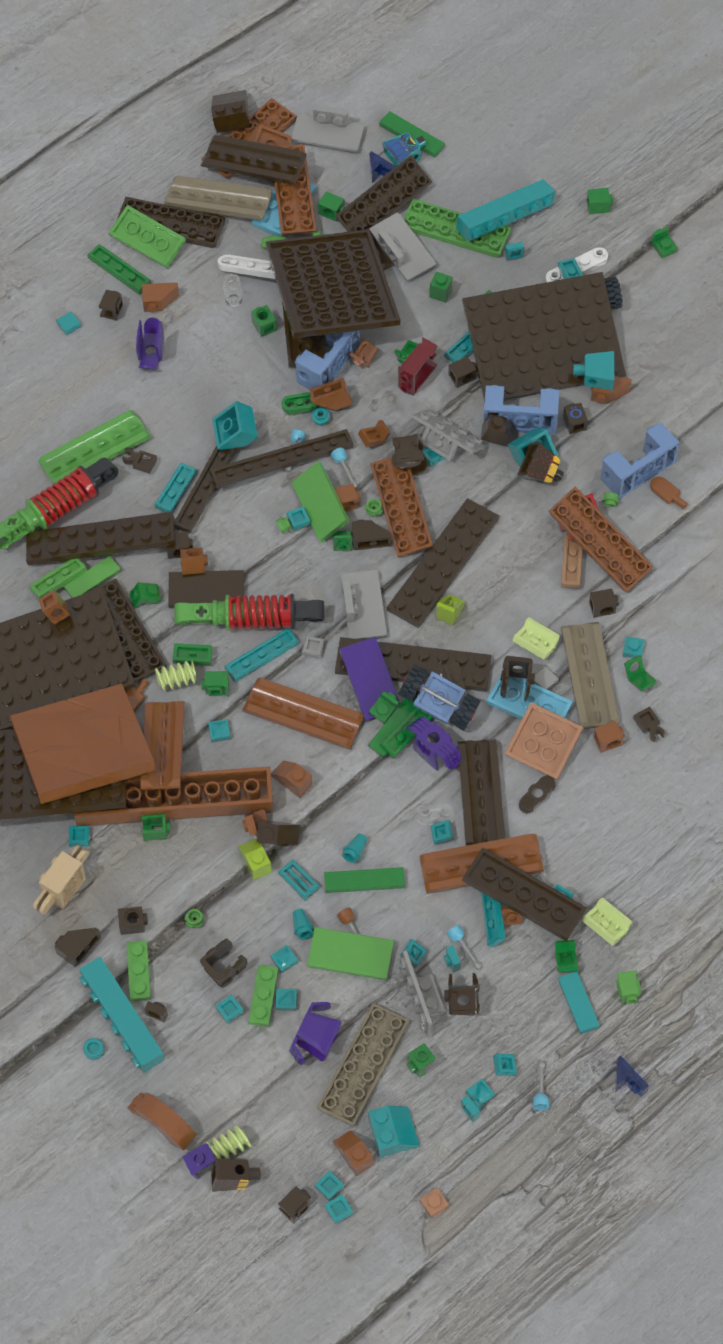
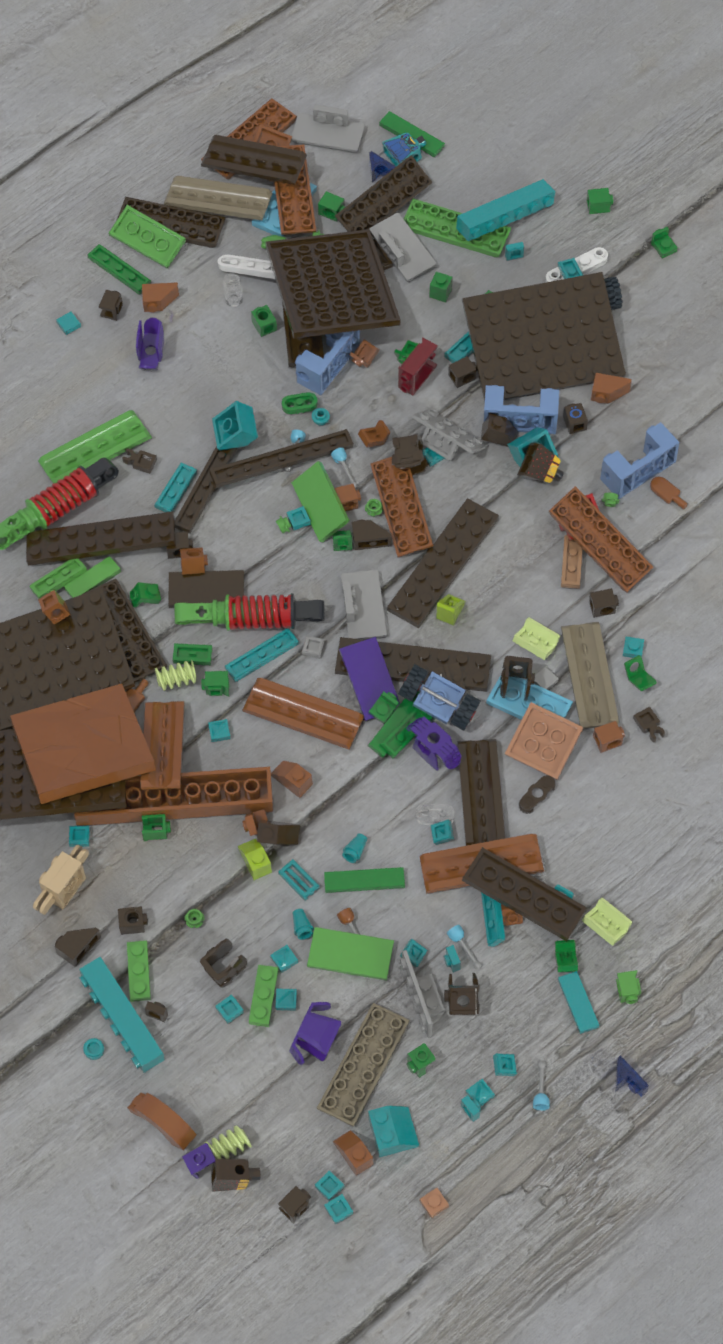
dark brown slope [211,90,250,133] -> none
dark orange slope [309,378,353,410] -> none
teal torso [573,351,614,390] -> none

